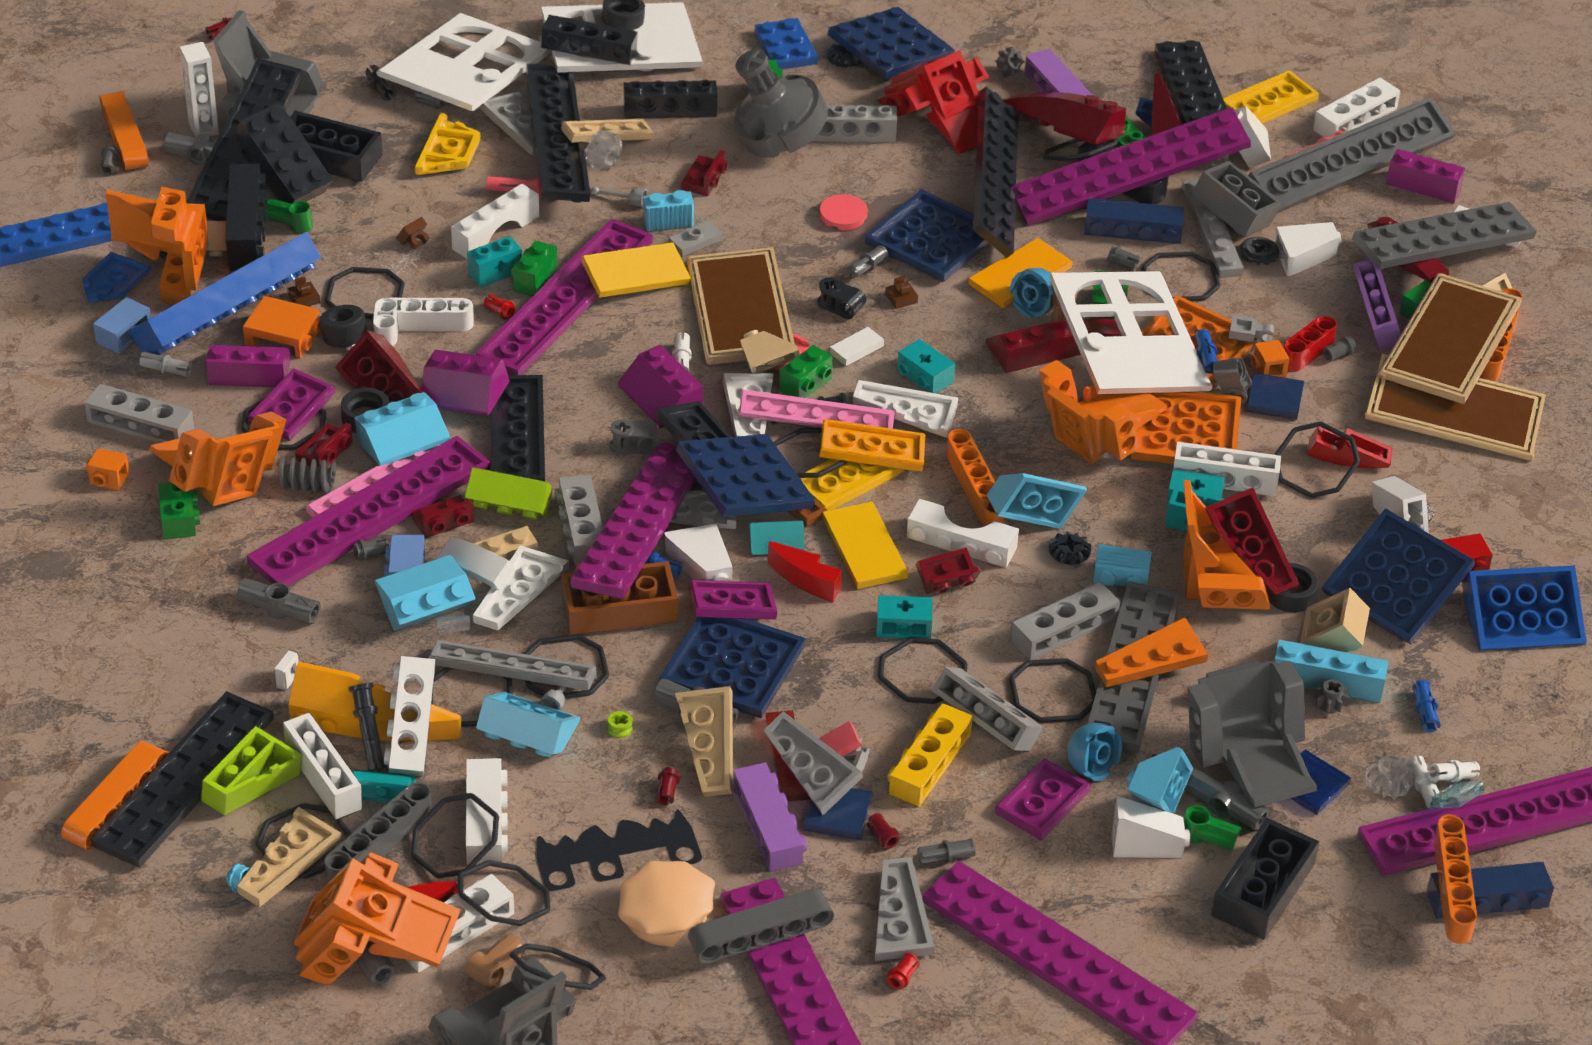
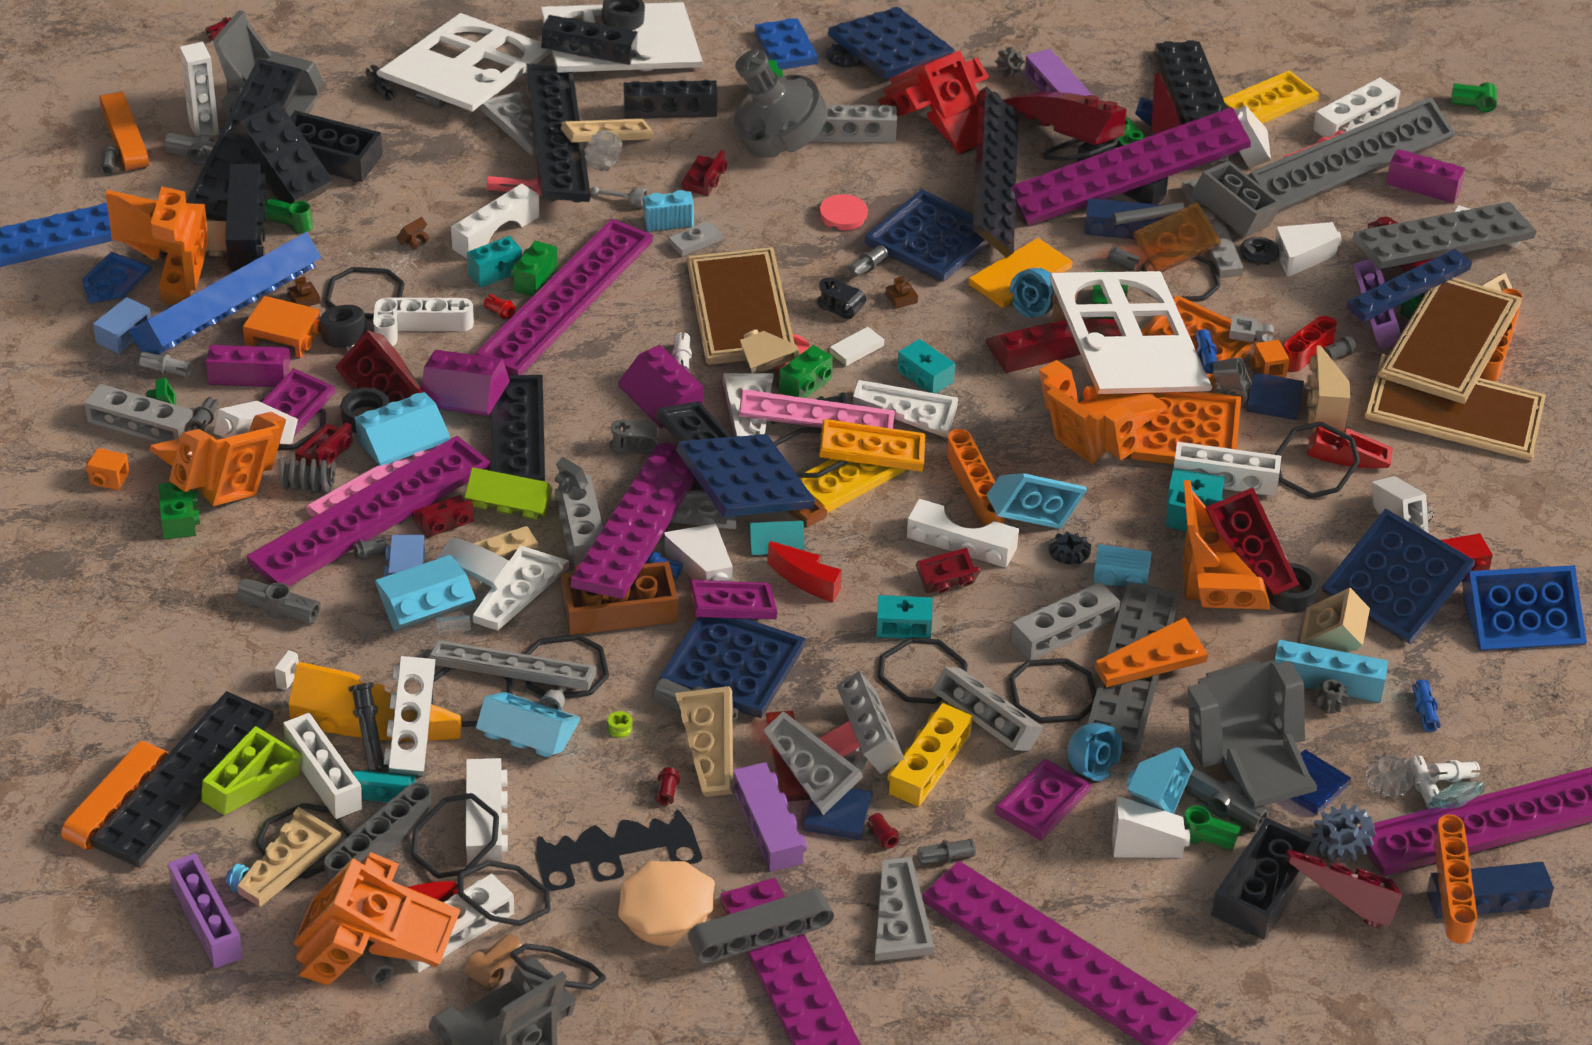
yellow wing [415,113,480,175] -> none
yellow tile [582,242,691,298] -> none
yellow tile [822,501,908,589] -> none
red pin [887,953,920,990] -> none
none -> green tile [146,377,176,405]
none -> medium lavender brick [168,853,243,969]
none -> dark grey axle [188,397,219,431]
none -> white slope [214,401,298,444]
none -> dark grey tile [554,457,588,493]
none -> light grey brick [836,671,904,774]
none -> dark grey piece [1112,202,1185,225]
none -> clear orange tile [1133,202,1221,273]
none -> dark red wedge [1285,850,1402,928]
none -> tan slope [1306,346,1350,432]
none -> sand blue gear [1311,803,1376,863]
none -> dark blue plate [1346,249,1472,322]
none -> green piece [1451,82,1497,113]

